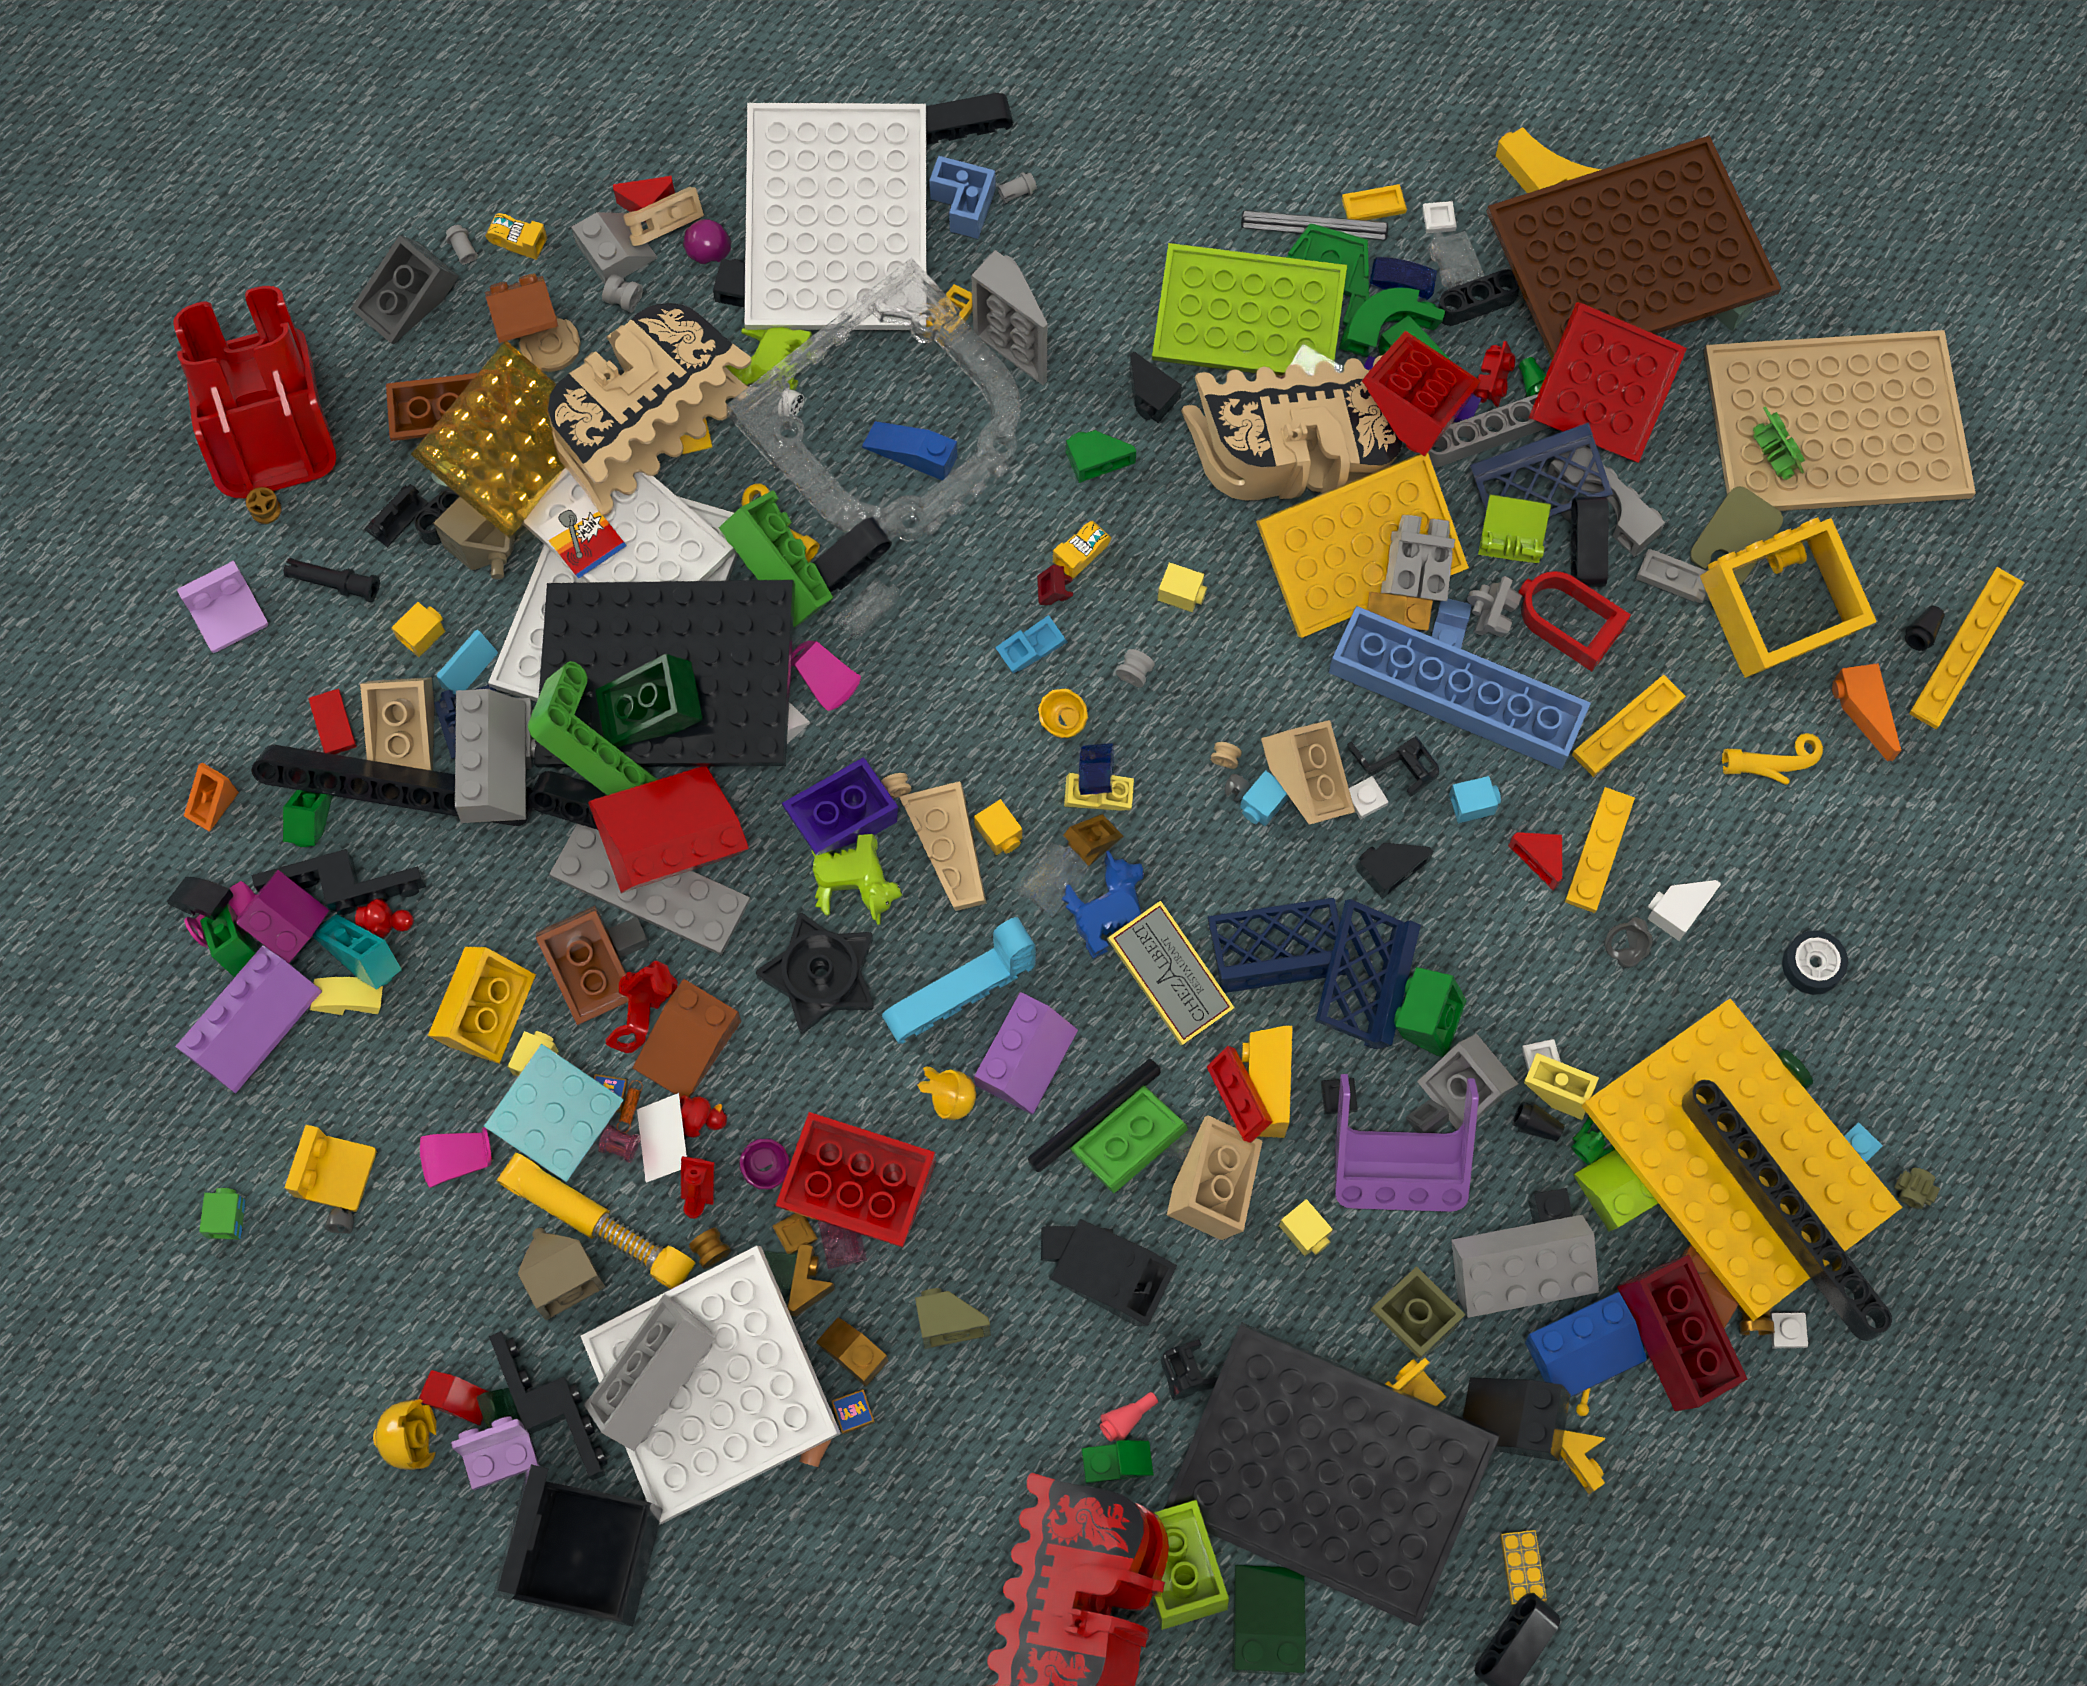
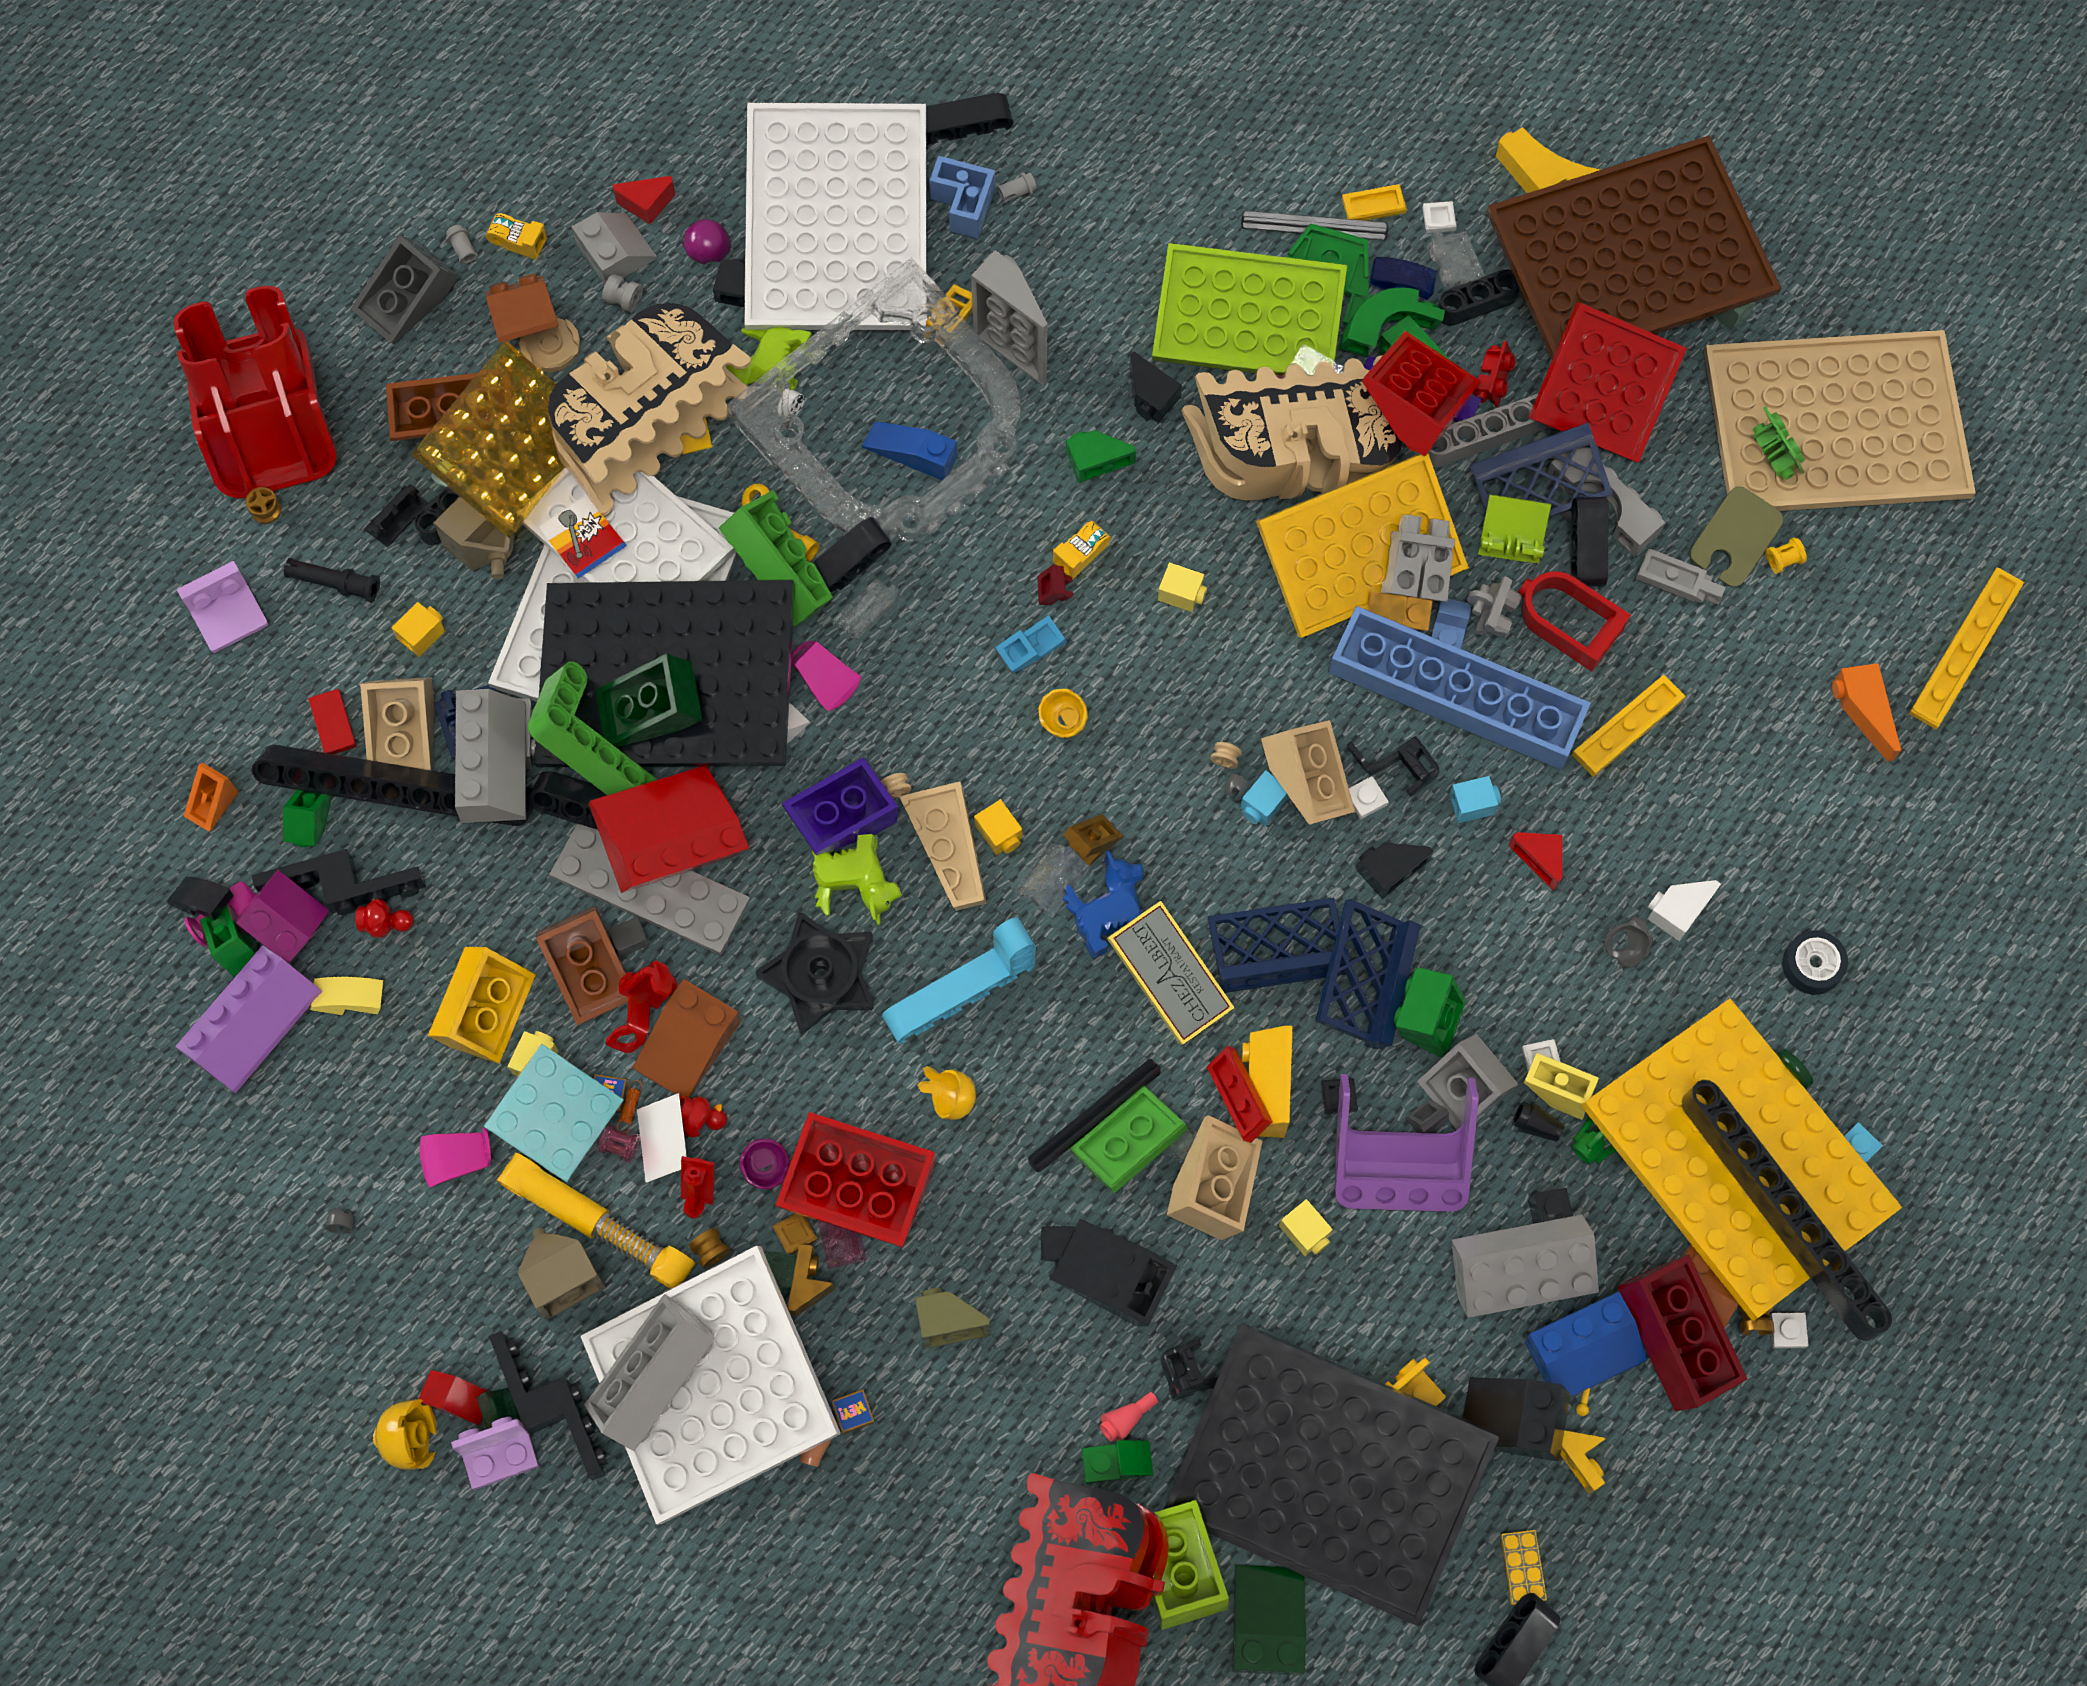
bright green brick [199,1188,246,1240] -> none
yellow bracket [284,1125,377,1212] -> none
teal slope [312,914,402,990] -> none
medium azure slope [437,630,498,694] -> none
black container [493,1464,663,1627] -> none
tan plate [623,187,704,246] -> none
pearl gold slope [816,1317,888,1387] -> none
medium lavender slope [974,992,1078,1115] -> none
light yellow slope [1064,773,1134,811] -> none
clear blue slope [1079,743,1114,795] -> none
light grey wheel [1116,649,1155,687] -> none
olive slope [1371,1266,1466,1359] -> none
green cone [1518,357,1546,397] -> none
yellow plate [1565,787,1635,913] -> none
lime slope [1573,1149,1658,1232] -> none
yellow window [1700,517,1877,678] -> none
yellow plant [1722,733,1823,785] -> none
olive gear [1894,1168,1940,1209] -> none
black cone [1905,606,1945,651] -> none

